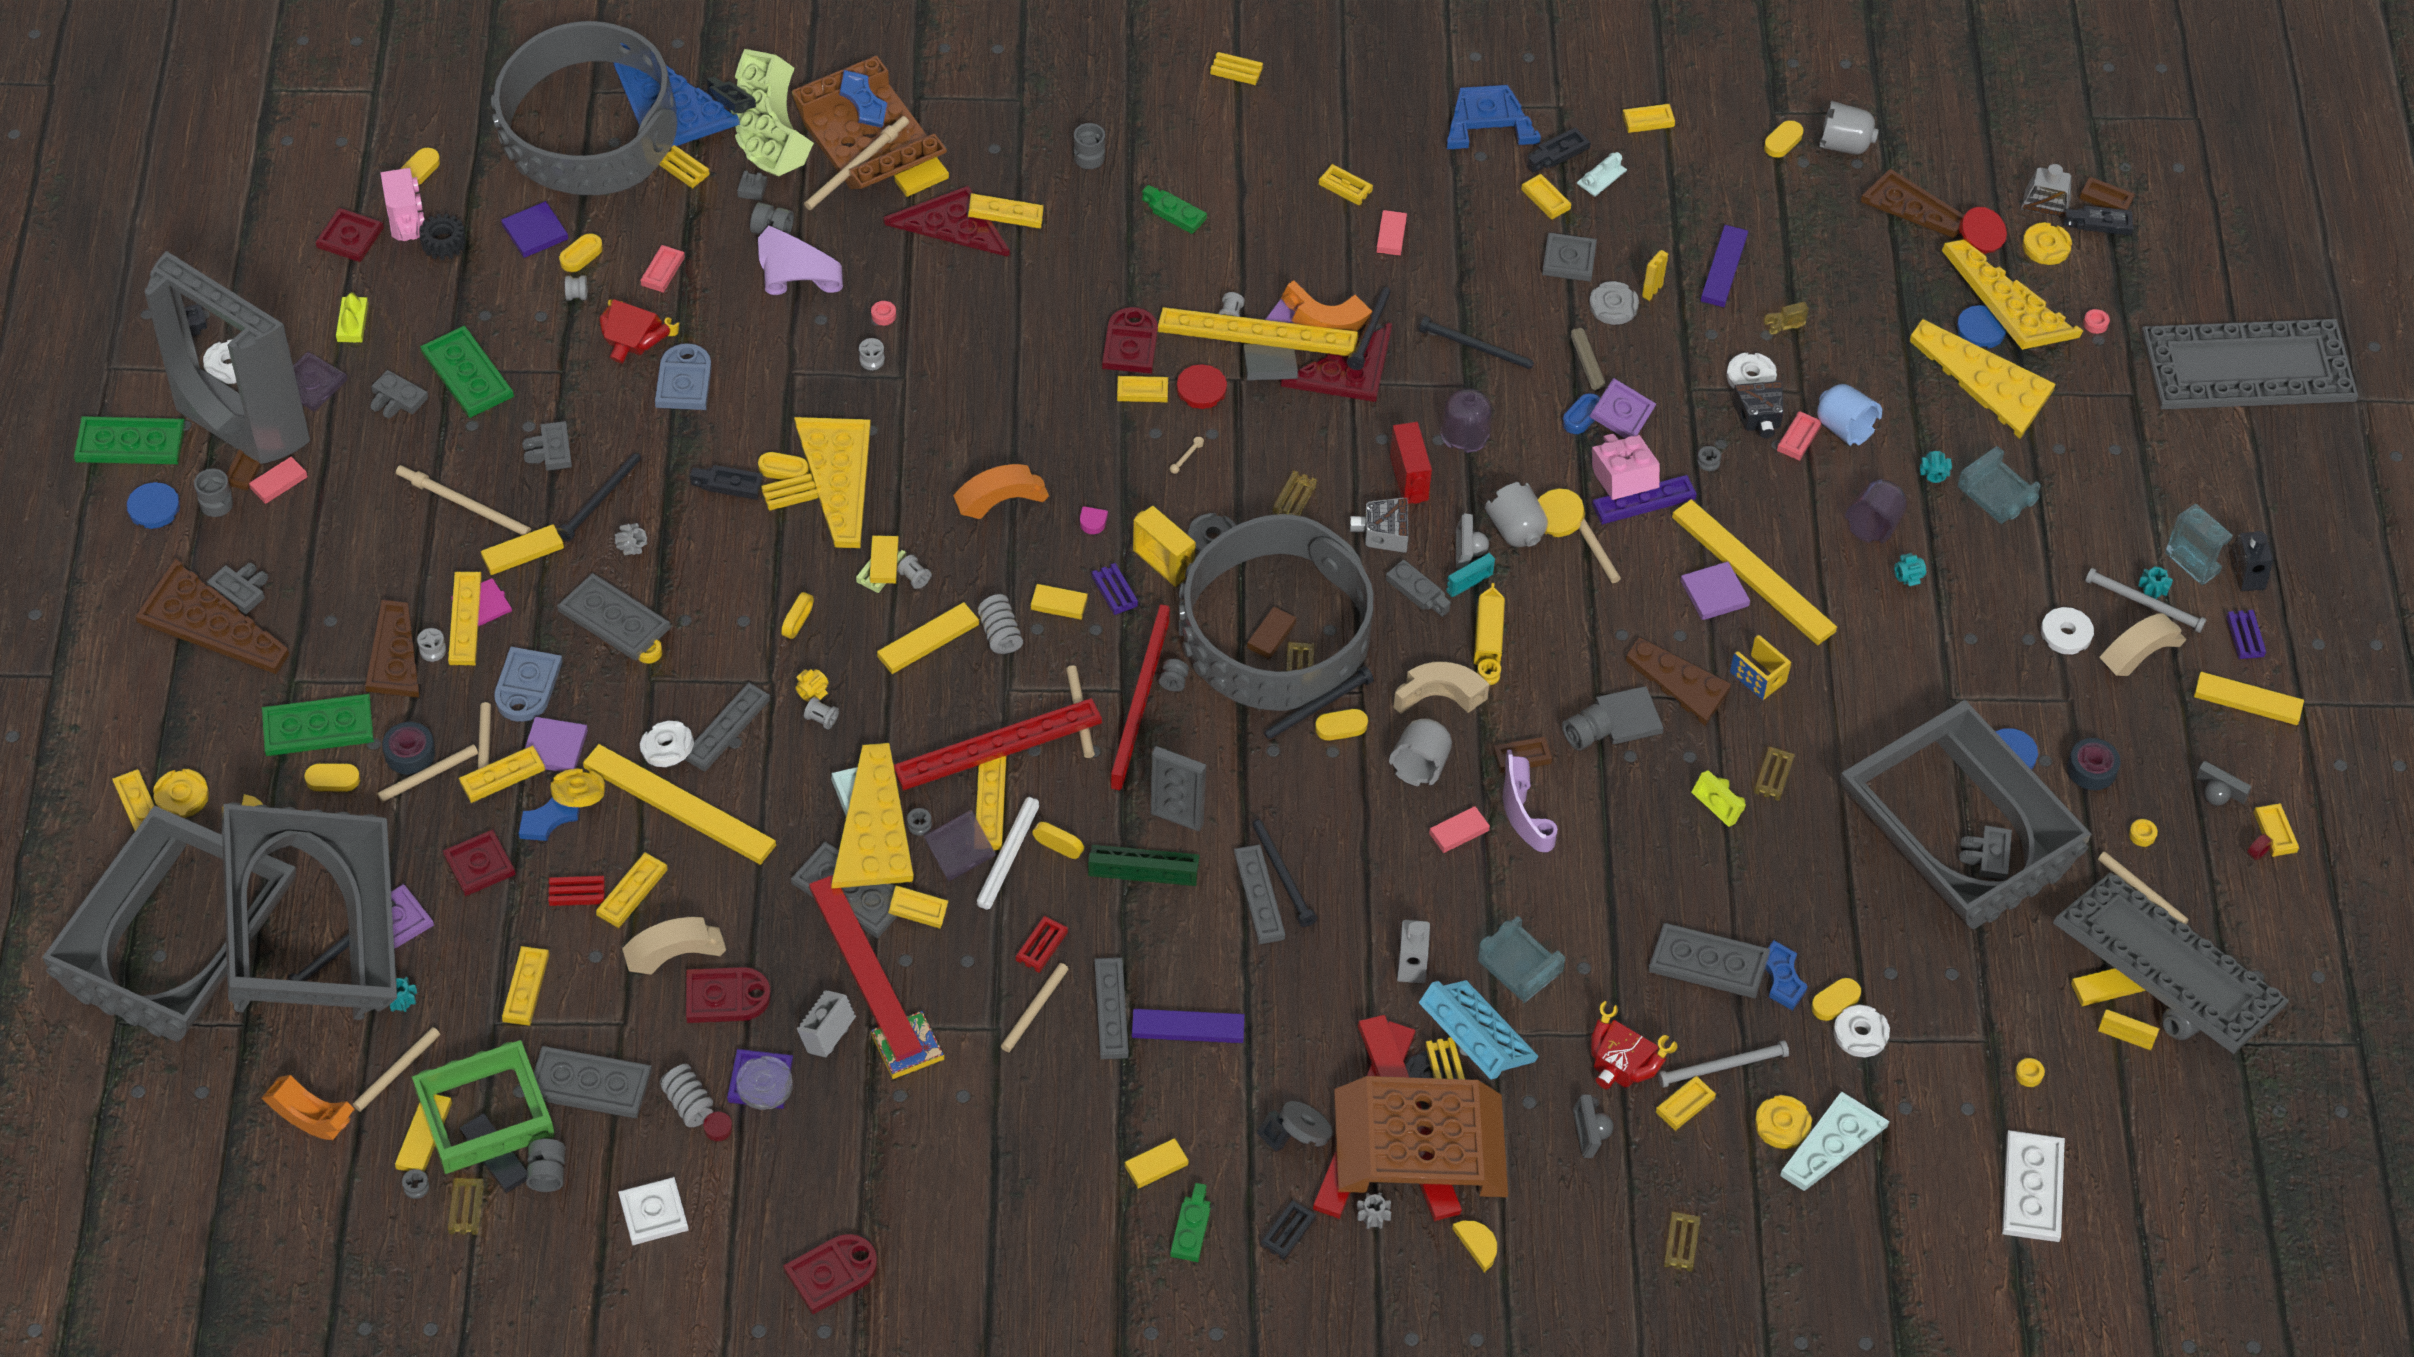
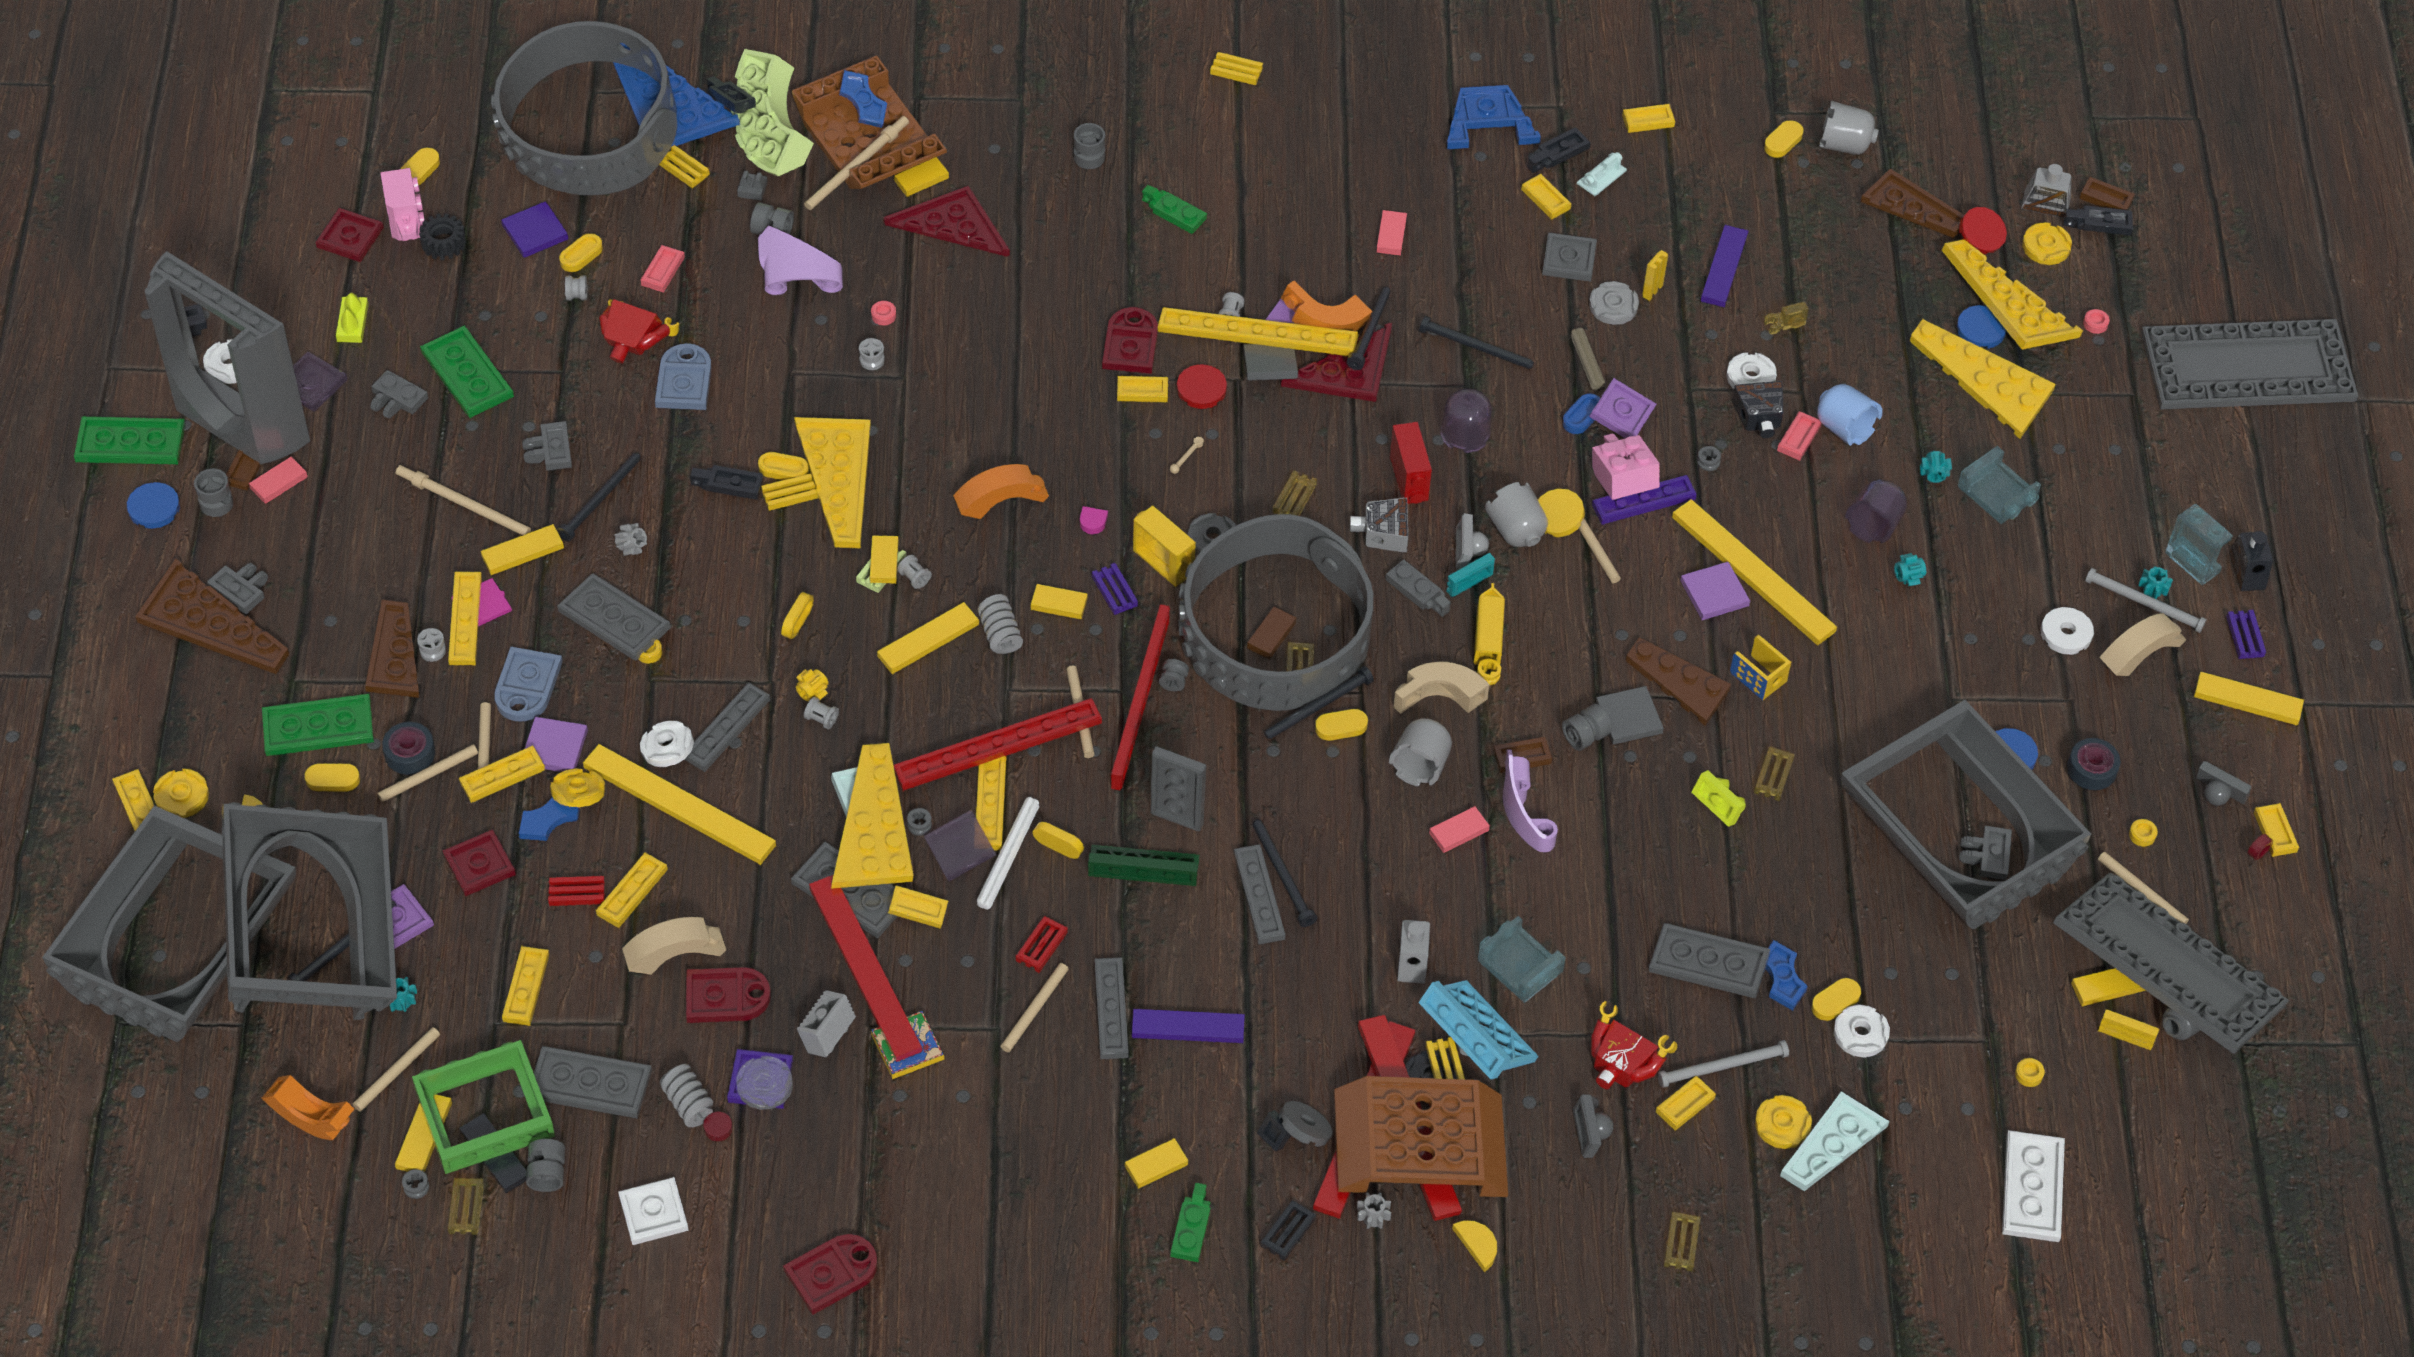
yellow tile [968,194,1044,228] -> none
yellow tile [1319,164,1373,205] -> none

